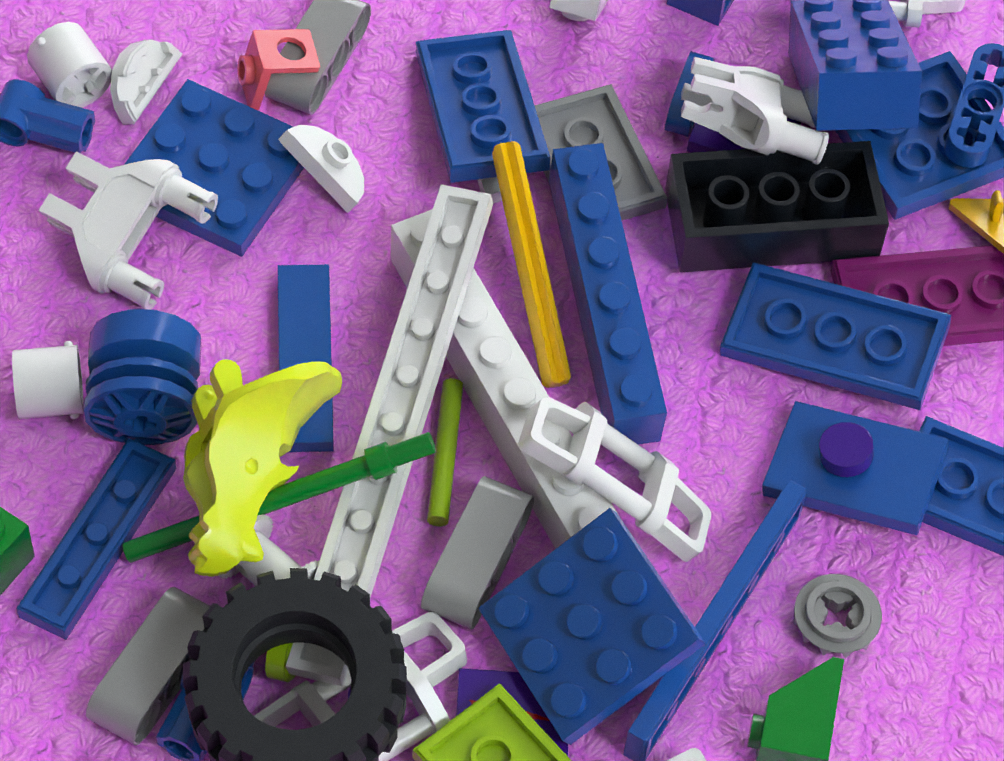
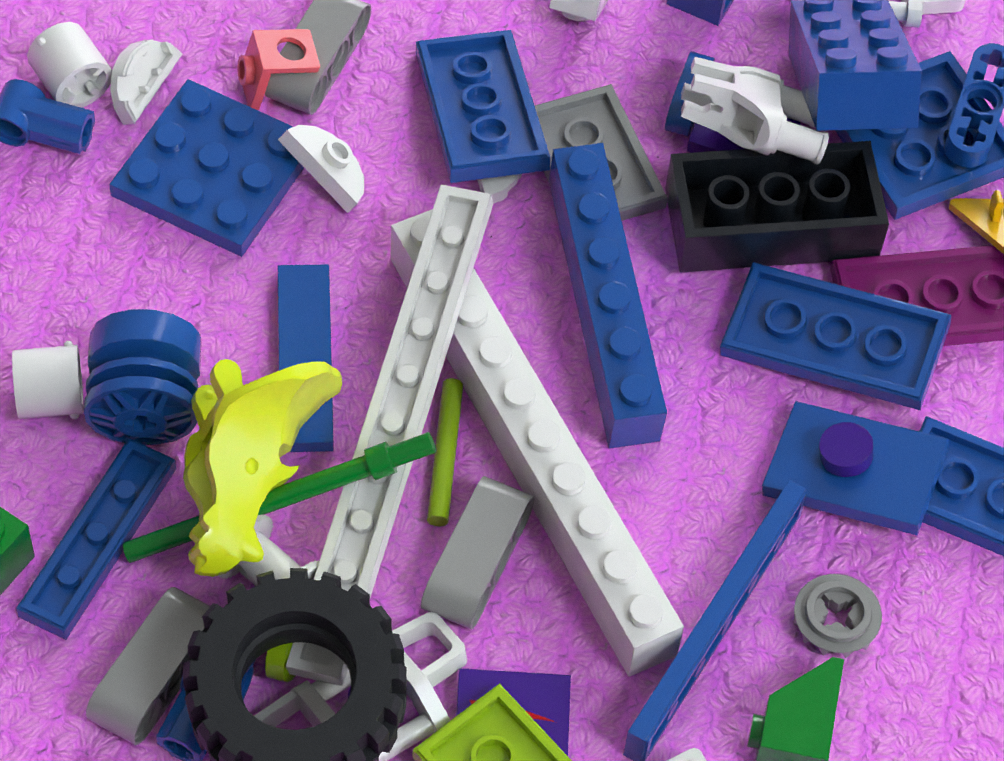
white connector [39,151,218,310] -> none
blue plate [478,508,706,745] -> none
yellow axle [492,141,571,388] -> none
white bar [518,397,711,562] -> none

